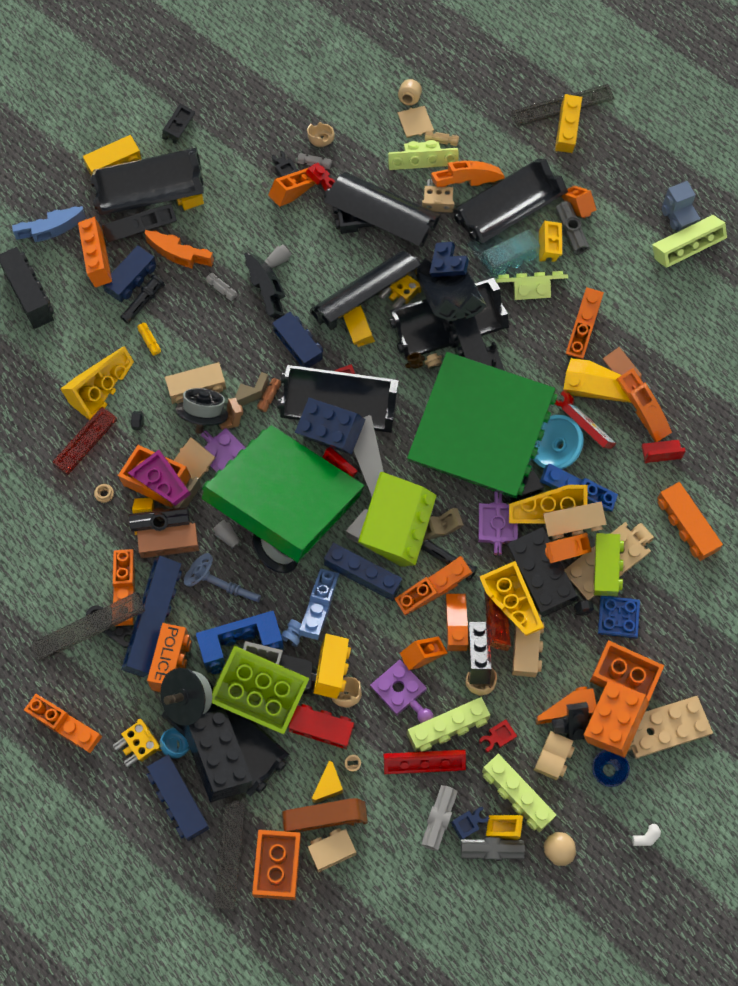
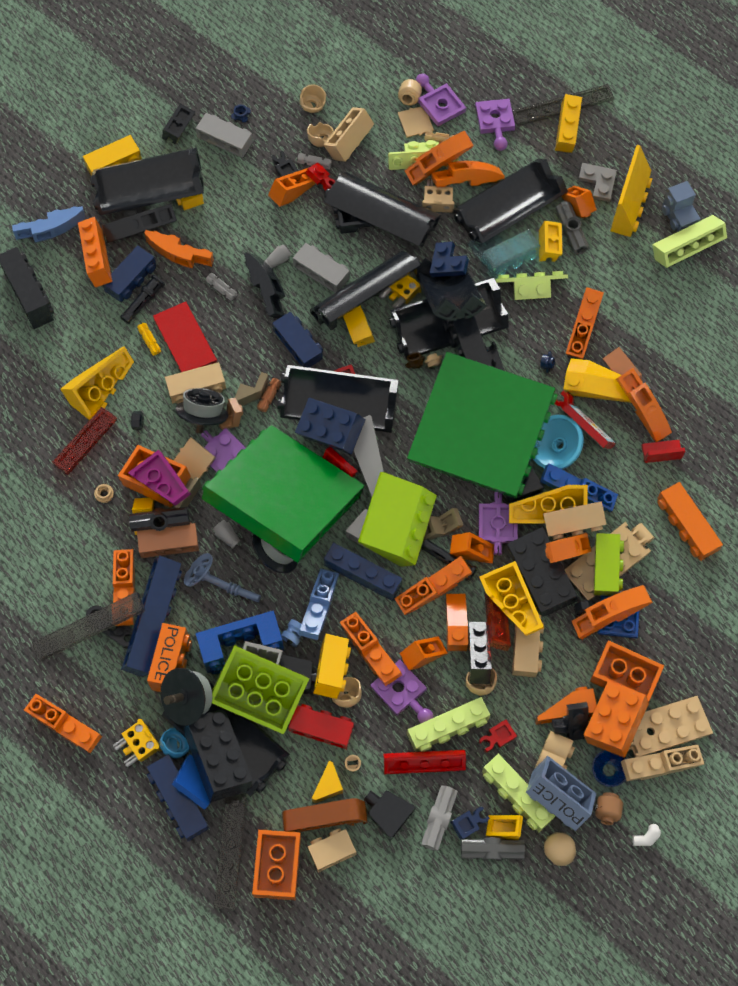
none -> red tile [153,301,217,372]
none -> blue tile [172,754,210,809]
none -> light grey brick [196,113,253,158]
none -> dark blue plate [231,104,251,122]
none -> light grey brick [293,243,350,293]
none -> tan hair [300,85,326,113]
none -> tan brick [324,107,374,162]
none -> orange slope [340,612,402,687]
none -> black torso [364,790,416,841]
none -> orange slope [404,131,474,186]
none -> medium lavender plate [416,73,466,127]
none -> orange slope [450,532,494,563]
none -> medium lavender plate [475,99,515,151]
none -> sand blue brick [526,755,596,831]
none -> dark blue plate [541,351,555,373]
none -> orange slope [572,585,653,639]
none -> light grey plate [578,163,617,202]
none -> medium nougat head [595,792,623,825]
none -> yellow slope [610,145,653,237]
none -> tan slope [621,745,704,782]

